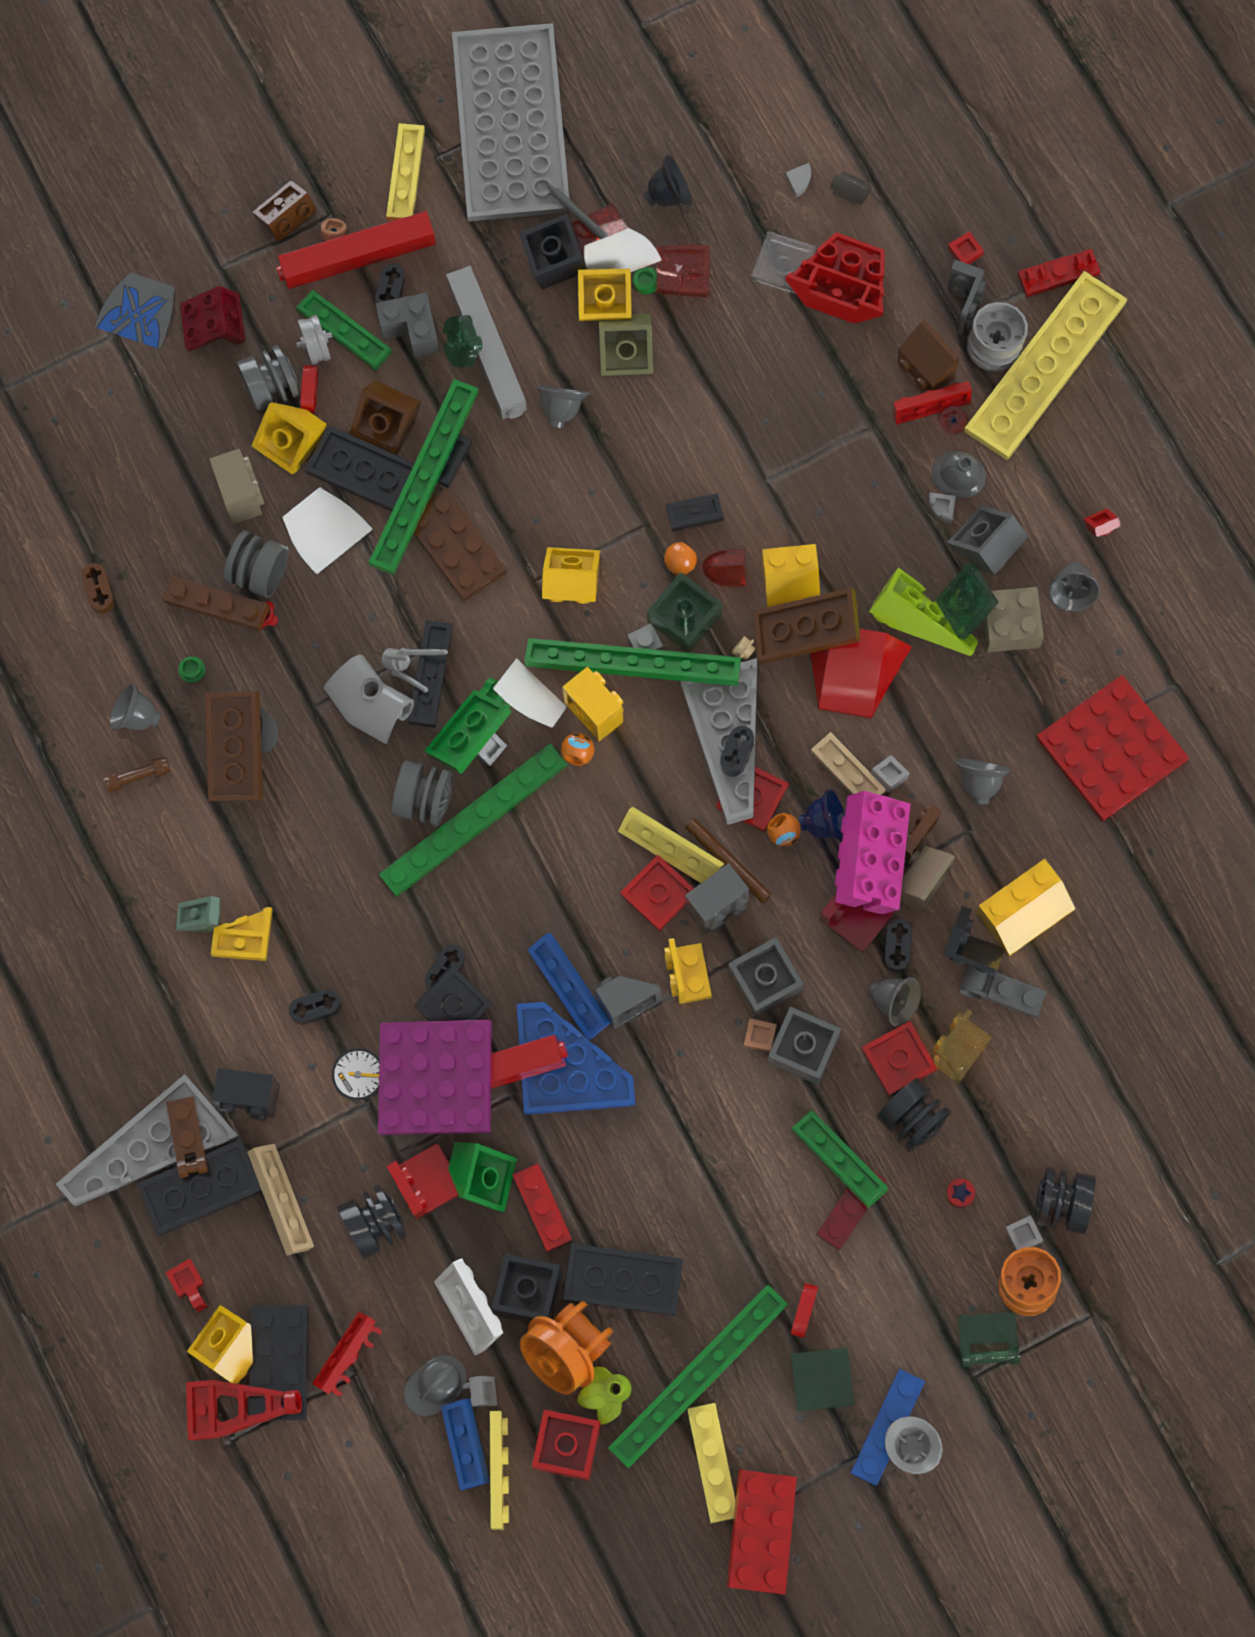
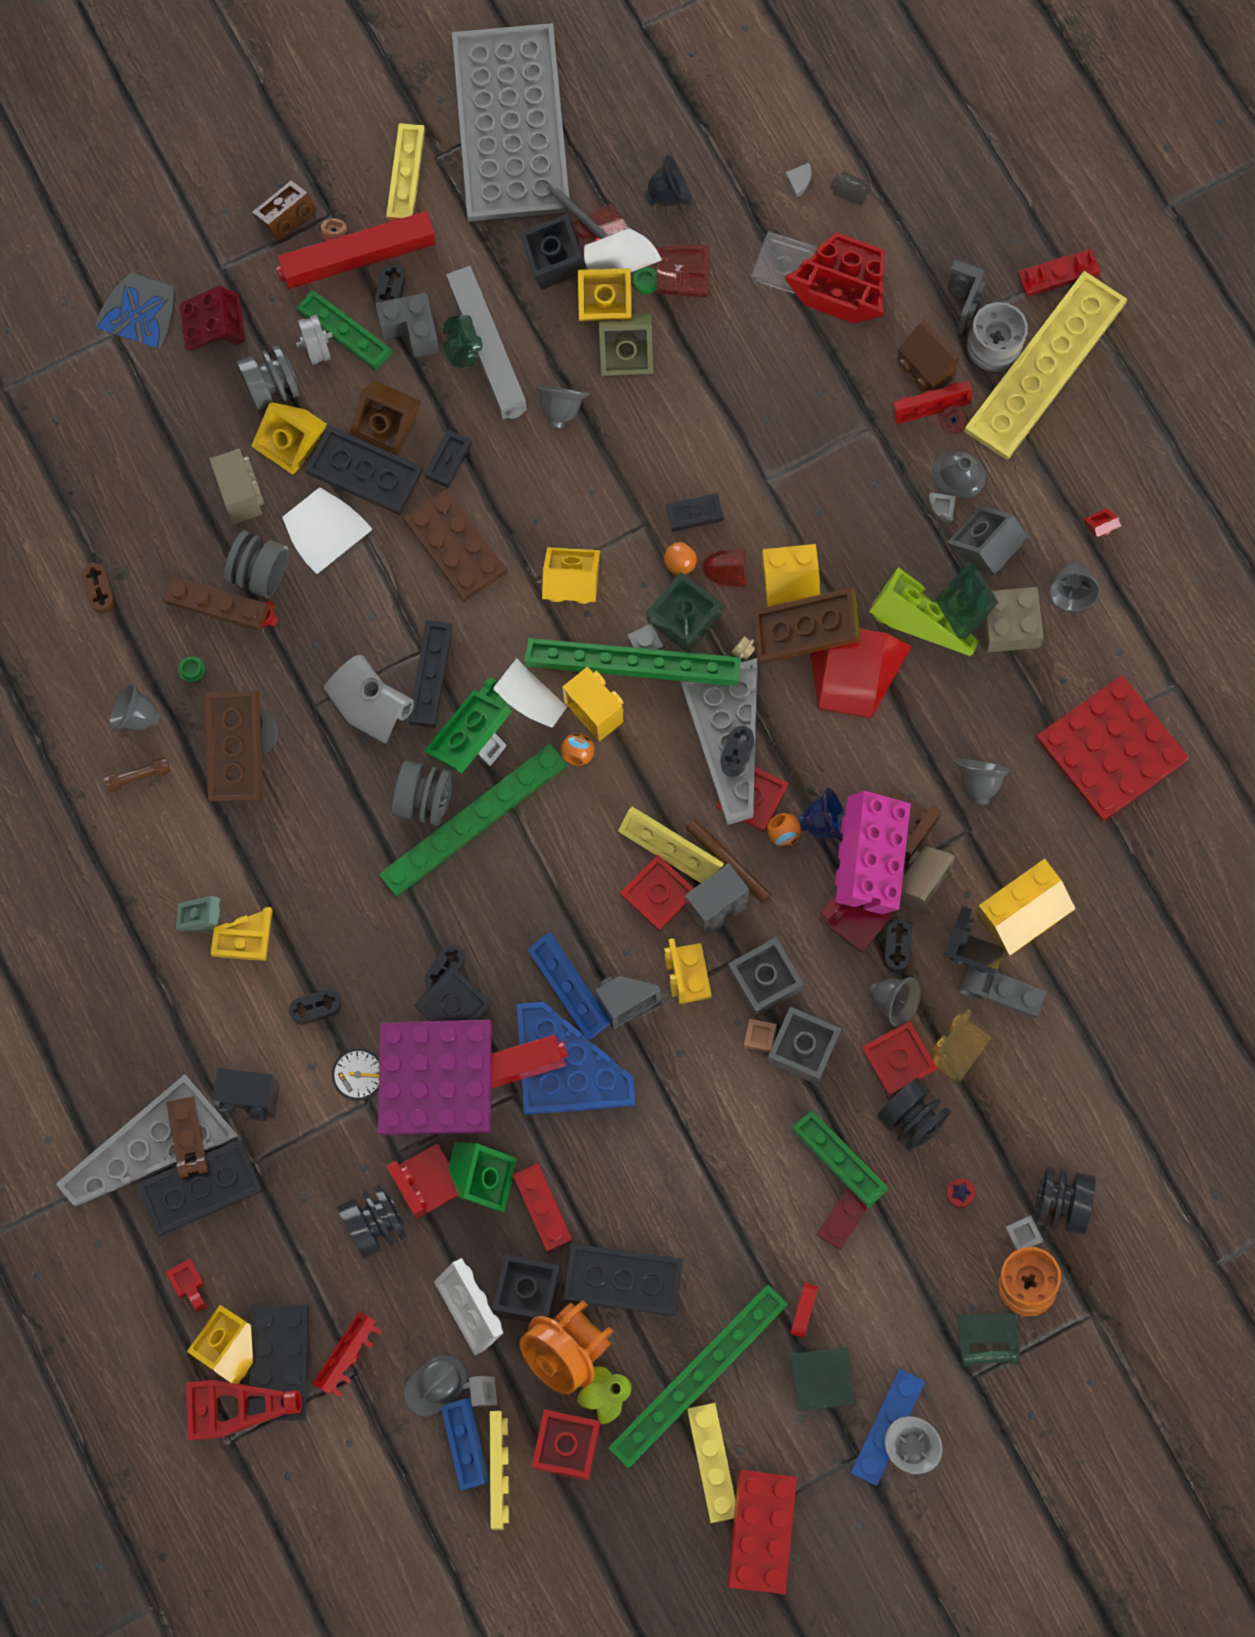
tan plate [247,1144,314,1255] -> none
red beam [300,365,319,413] -> none
green plate [369,379,479,575] -> none
light grey plant [381,648,448,692] -> none
tan plate [810,732,886,796] -> none
light grey plate [871,755,910,793] -> none
red plate [947,231,984,264] -> none

